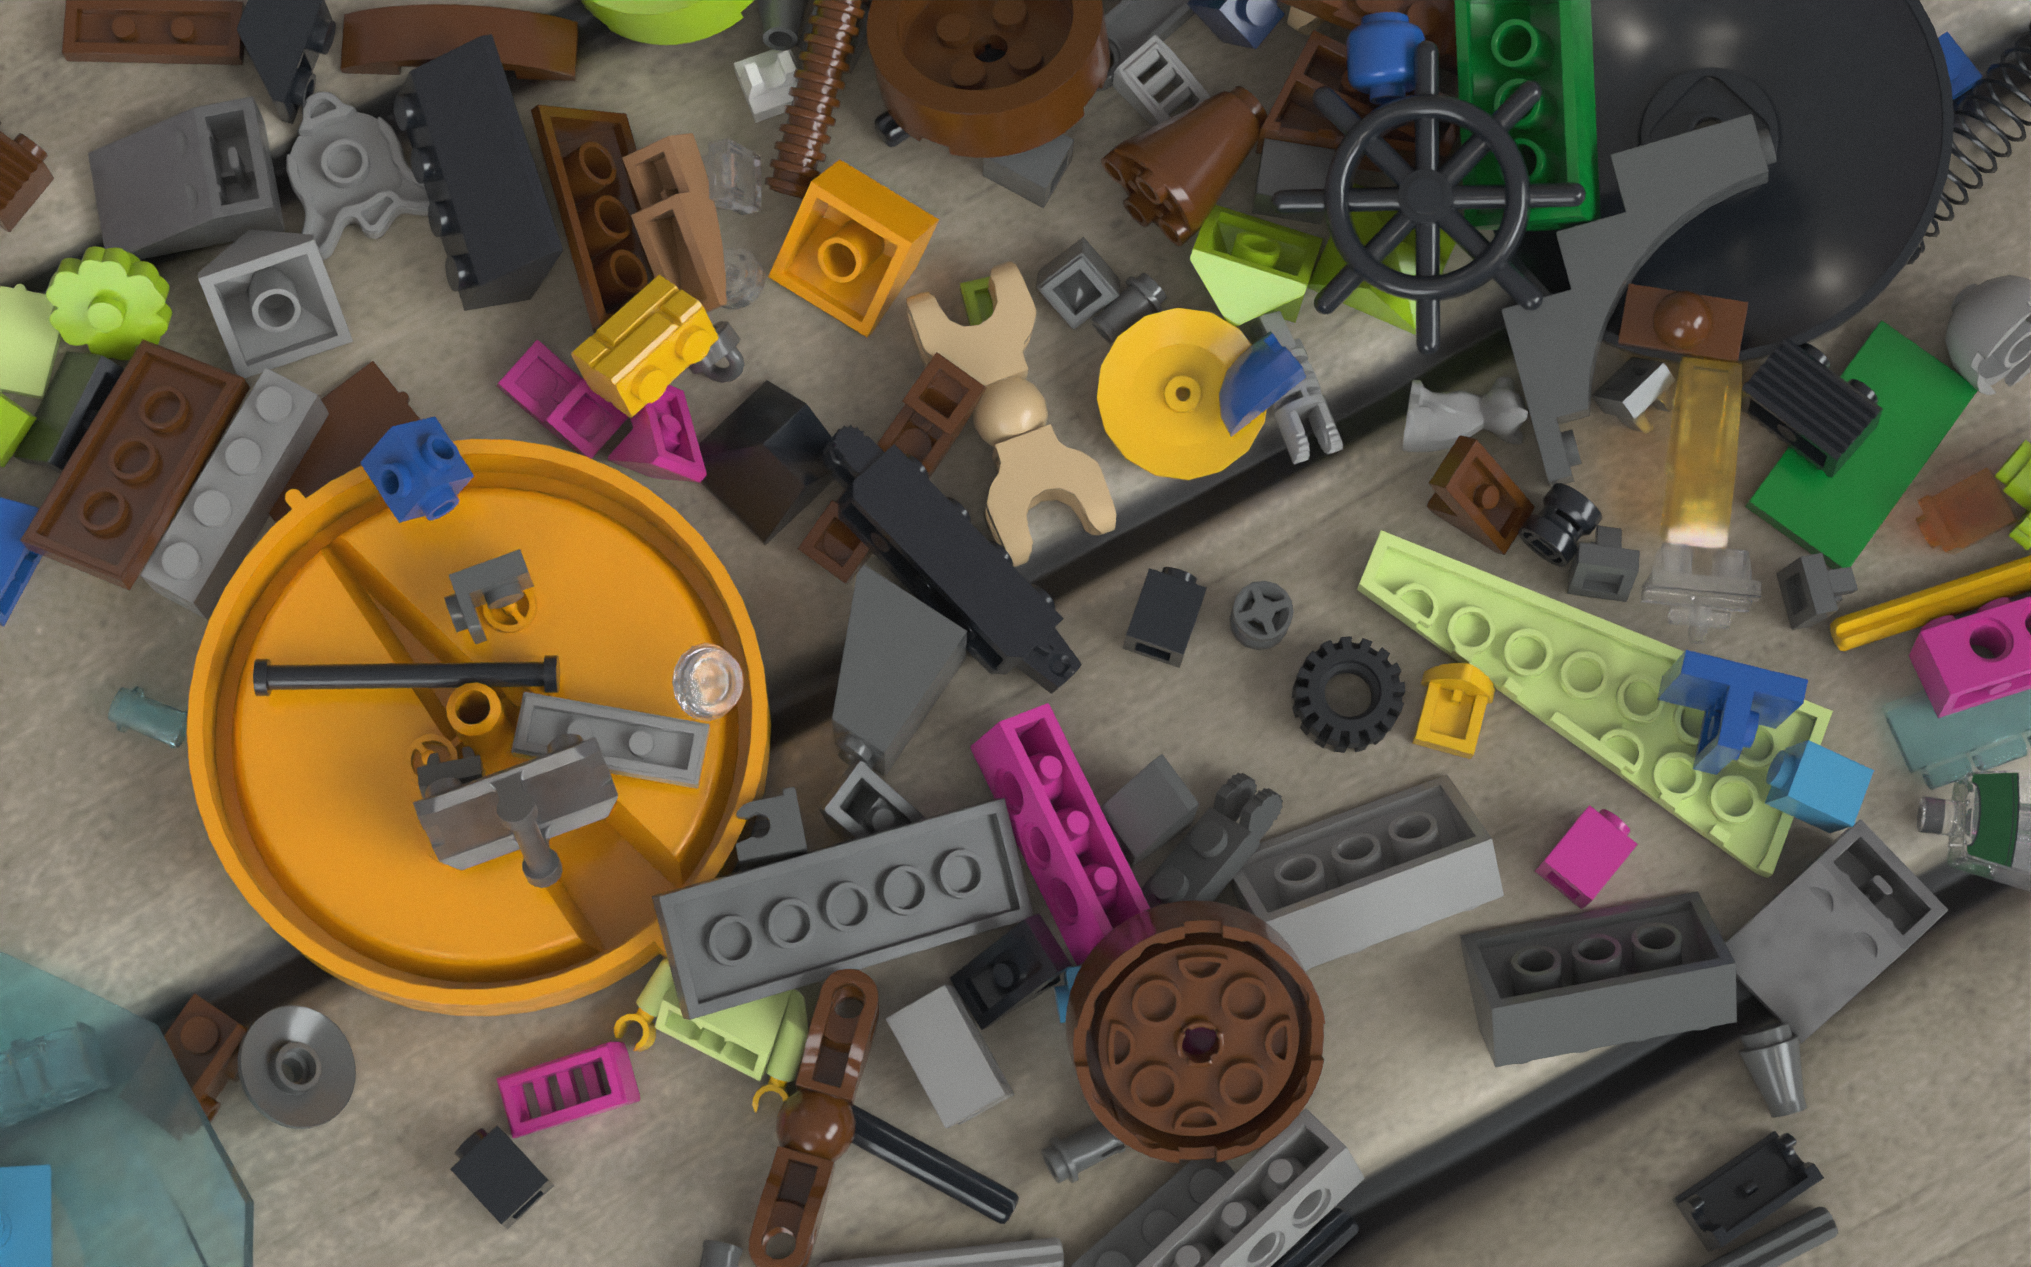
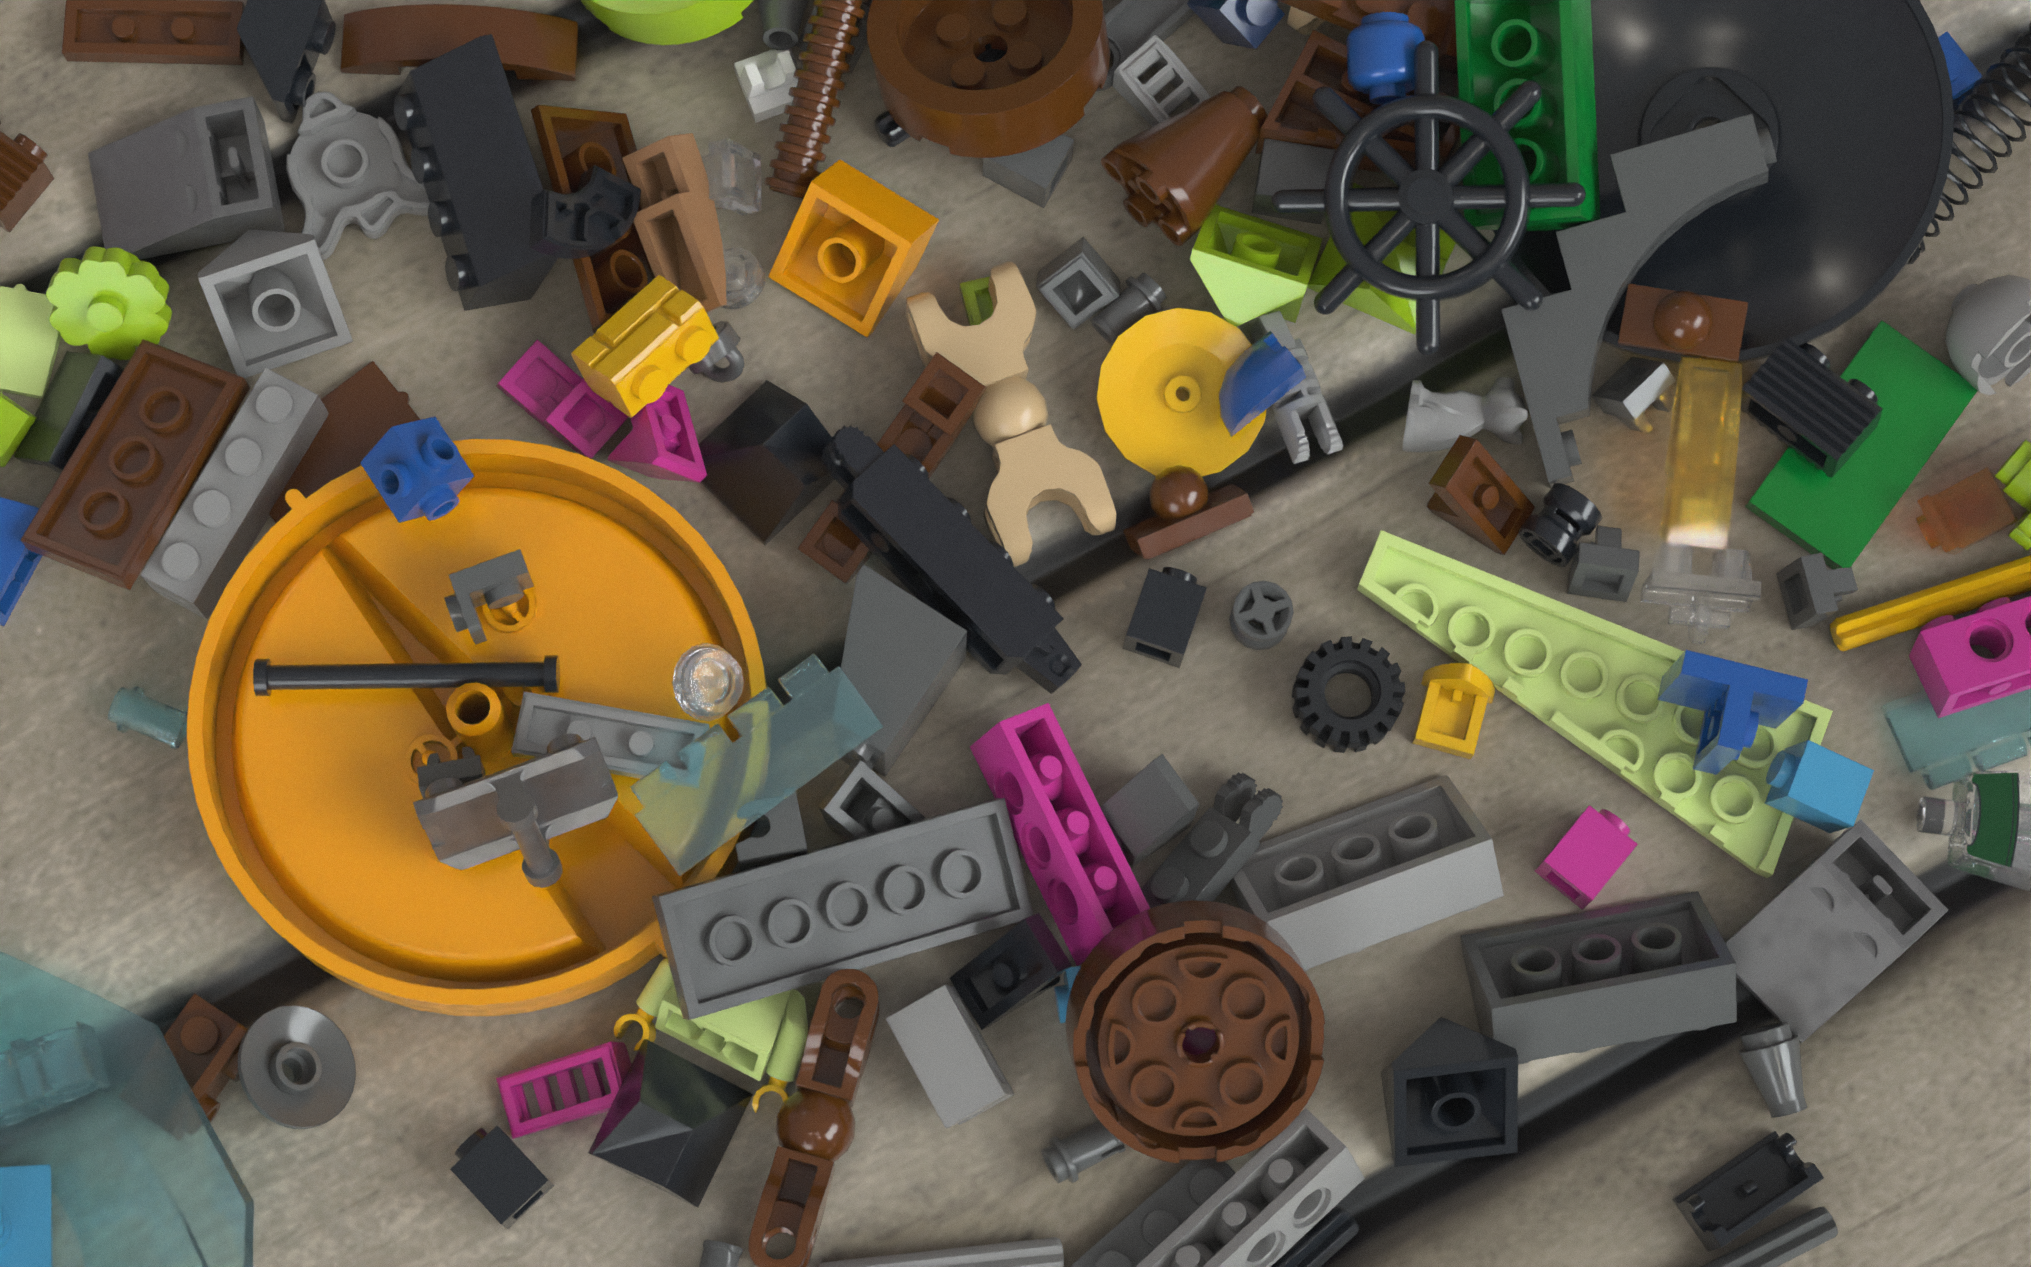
black axle [851,1105,1019,1224] -> none
none -> black tile [529,165,641,259]
none -> black slope [588,1039,753,1207]
none -> clear light blue windscreen [630,653,883,876]
none -> reddish brown tile [1124,465,1254,560]
none -> black slope [1381,1017,1518,1167]

